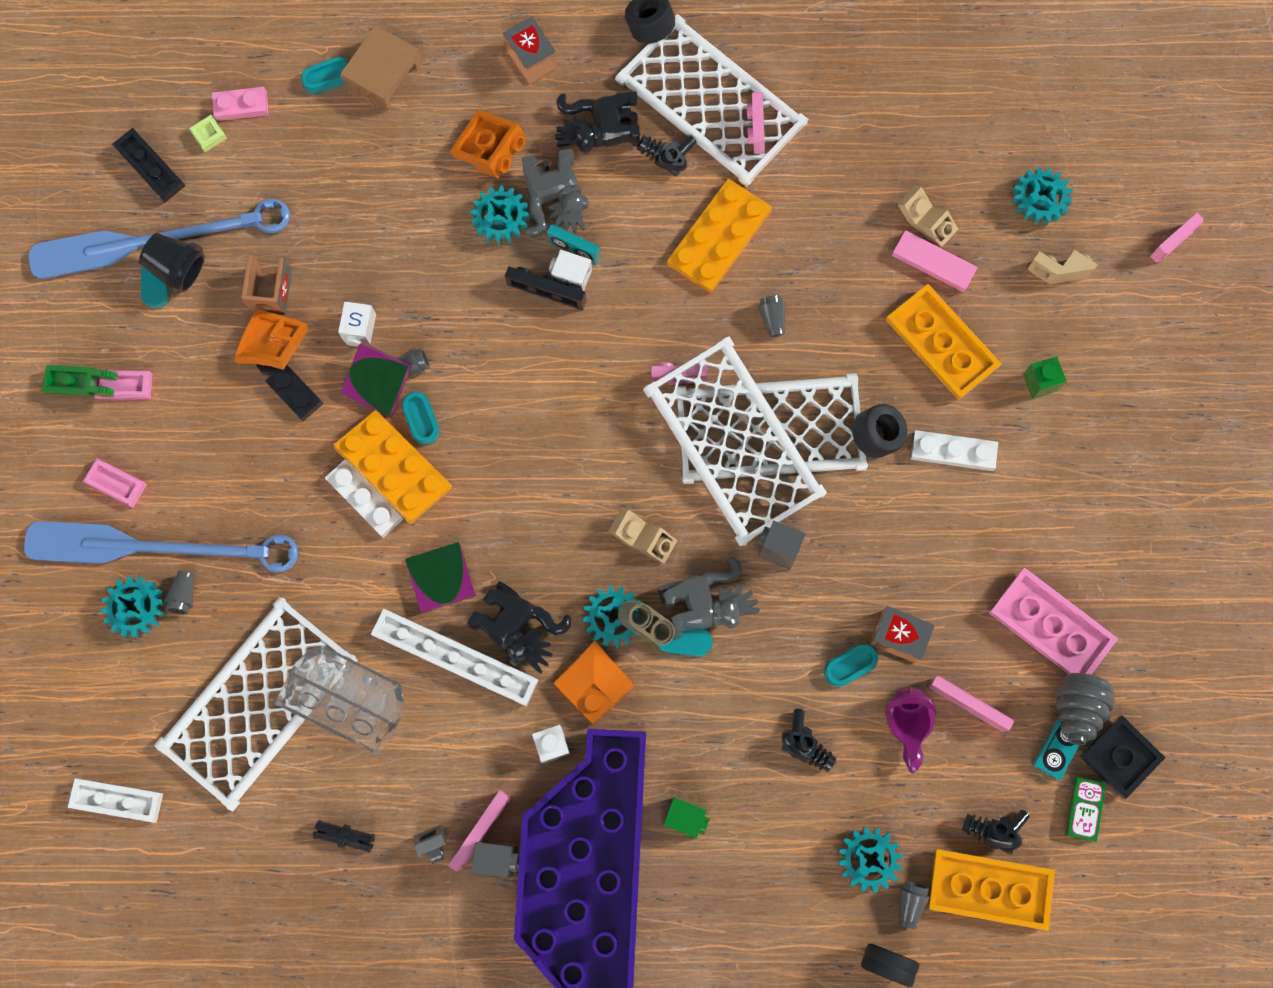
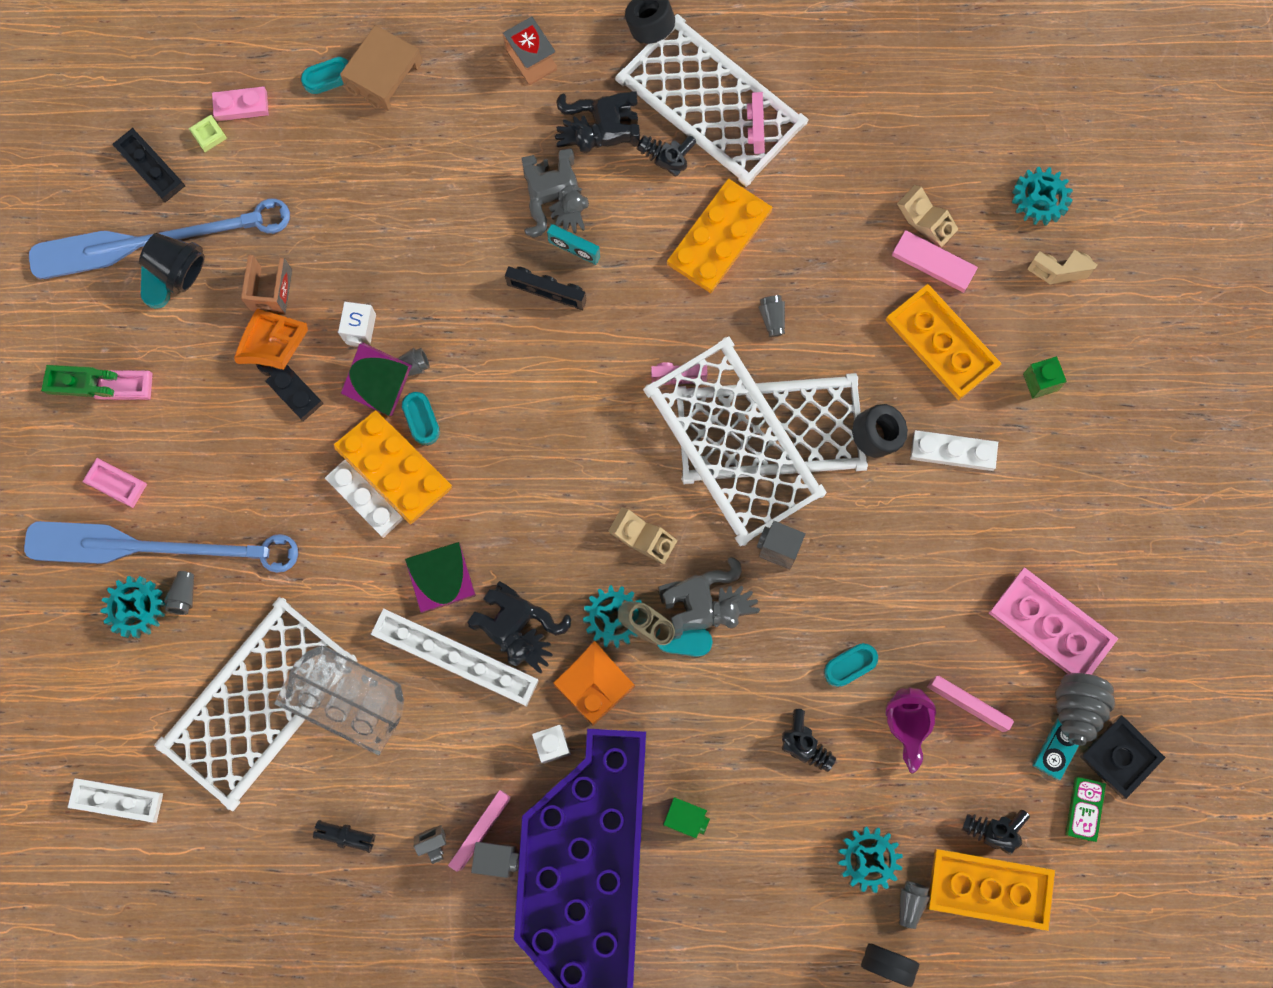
orange plate [450,110,526,179] -> none
teal gear [470,186,530,245] -> none
white brick [549,249,592,291] -> none
piece [869,606,934,663] -> none
bright pink tile [1150,213,1204,263] -> none

